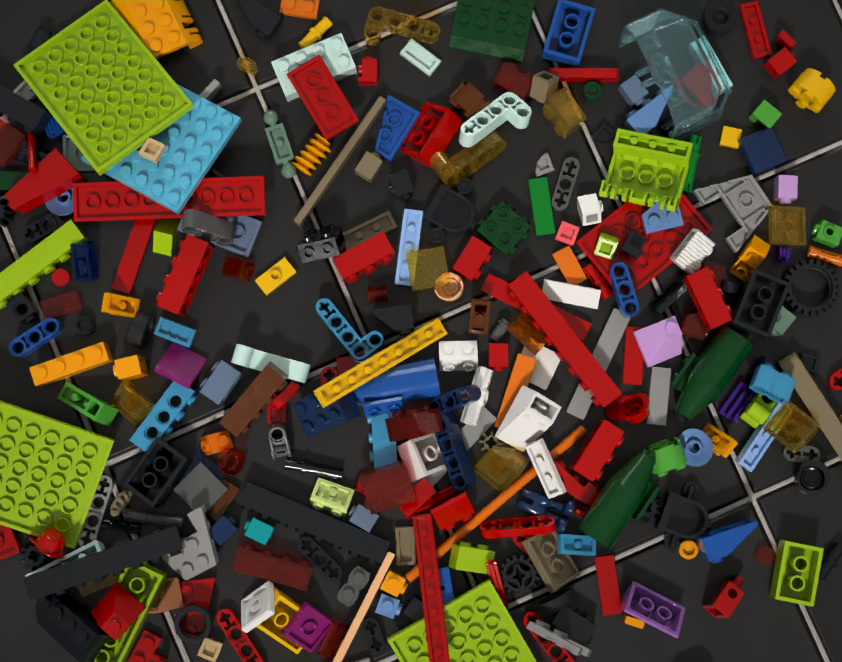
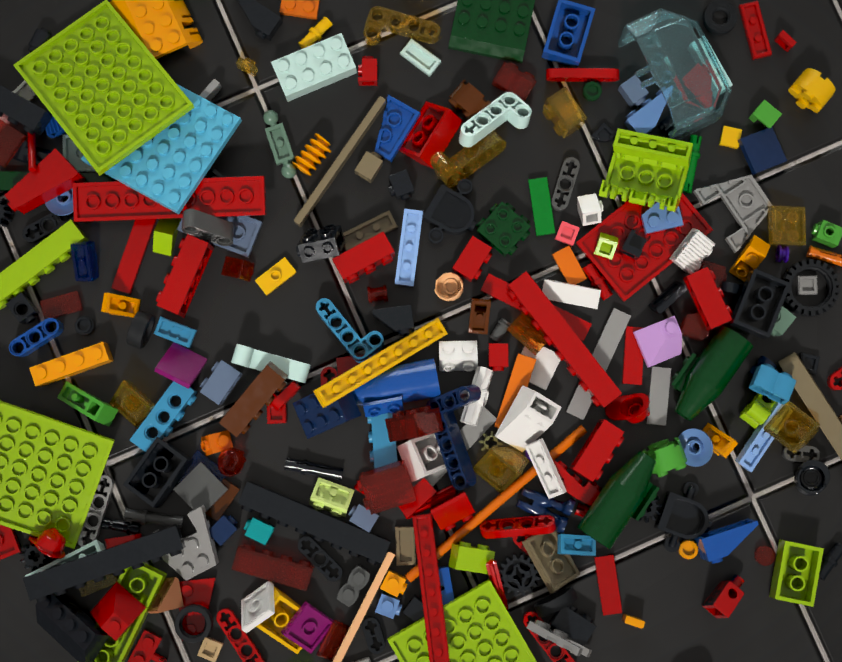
red piece [52,269,69,287] -> none
dark tan gear [110,489,133,517] -> none
light orange brick [113,355,149,381] -> none
tan plate [139,137,167,164] -> none
dark grey piece [269,421,292,460] -> none
red tile [286,55,359,141] -> none
clear yellow tile [406,246,450,291] -> none
dark tan brick [529,70,559,103] -> none
light grey tile [535,152,555,178] -> none
blue beam [608,262,640,318] -> none
medium lavender slope [620,581,686,638] -> none
dark purple tile [718,381,756,423] -> none
red brick [763,47,797,80] -> none
lavender brick [773,175,798,204] -> none
none -> red beam [105,533,142,549]
none -> light grey tile [796,275,818,295]

